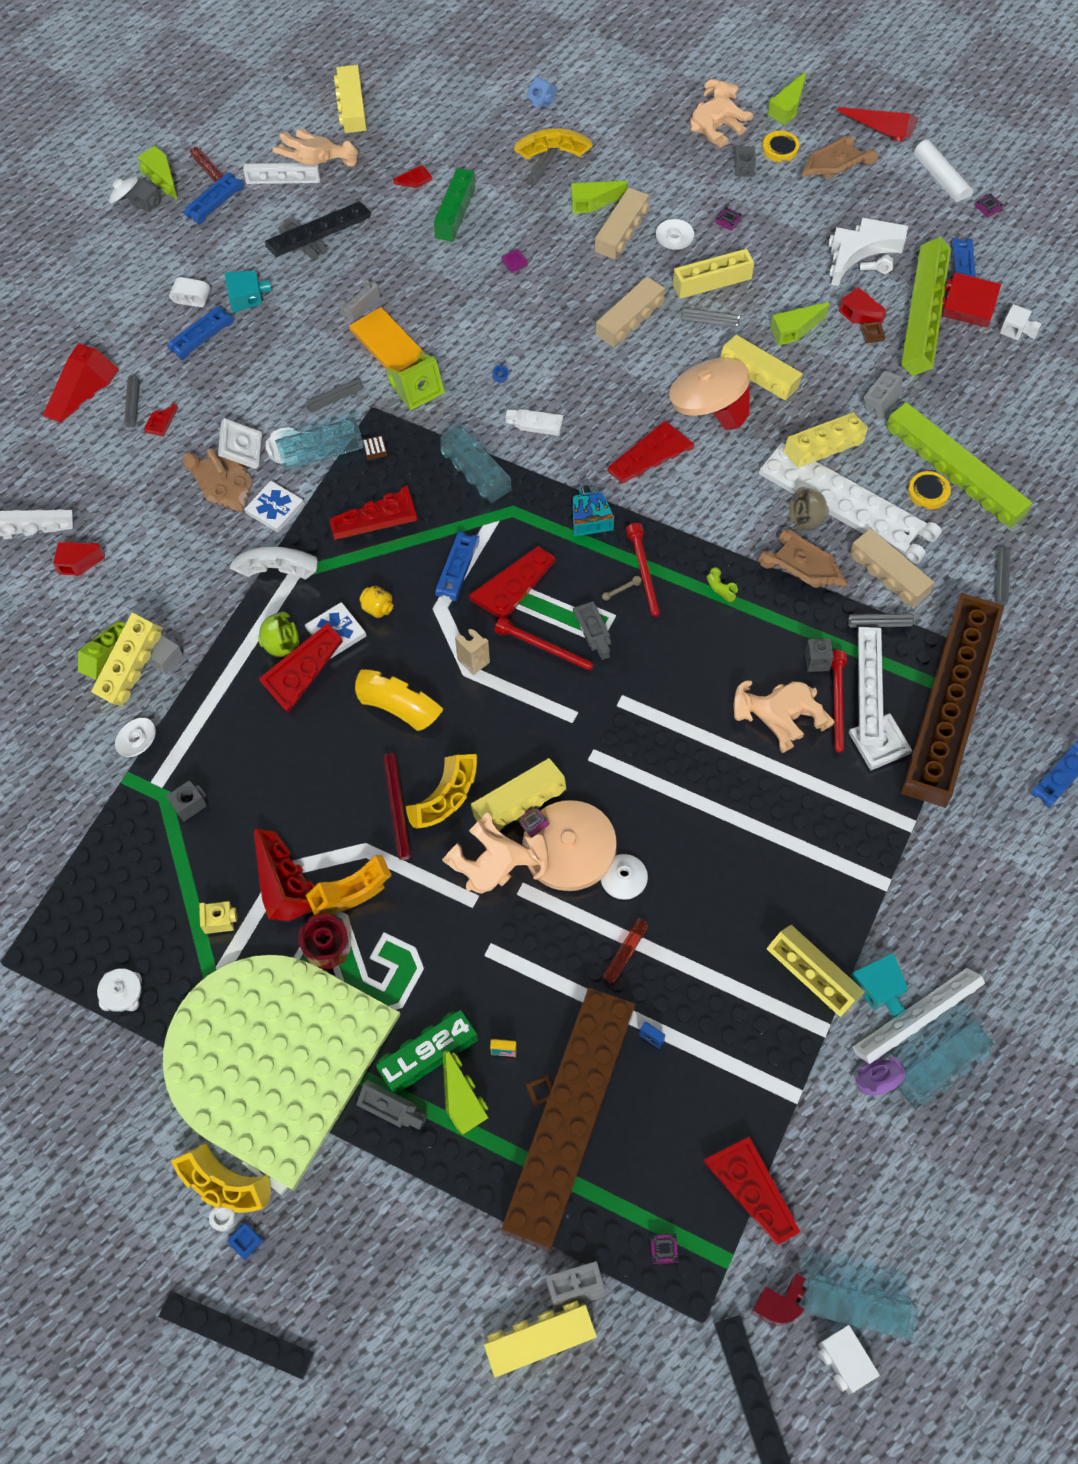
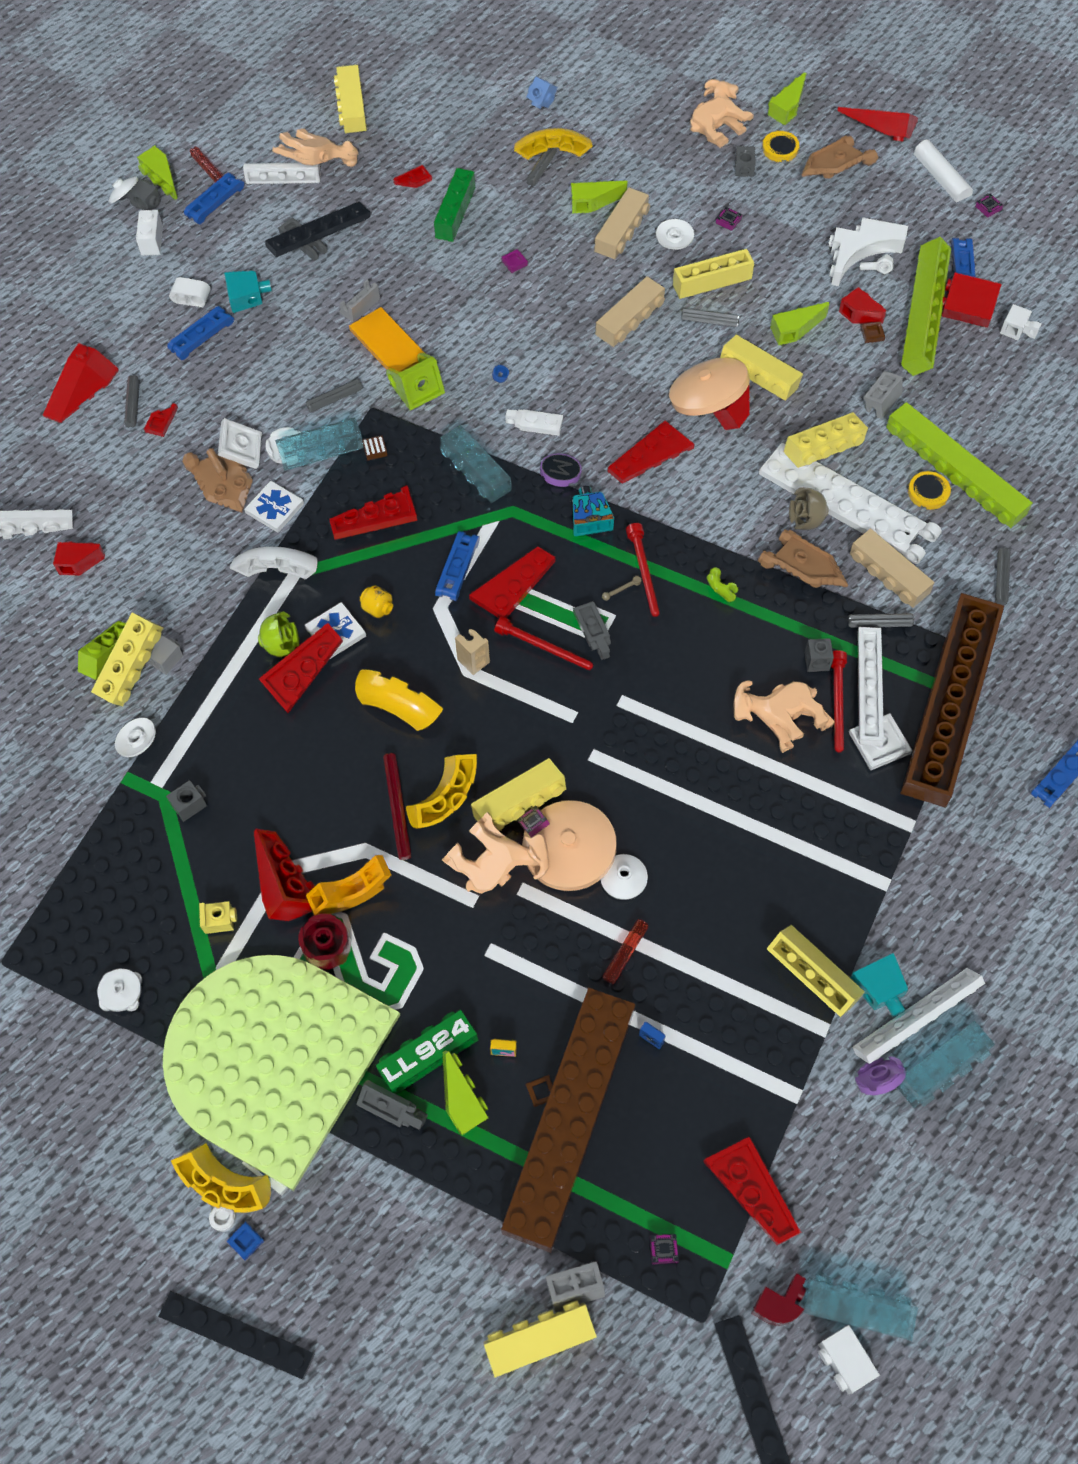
none -> white brick [136,210,163,255]
none -> tile [540,454,581,487]

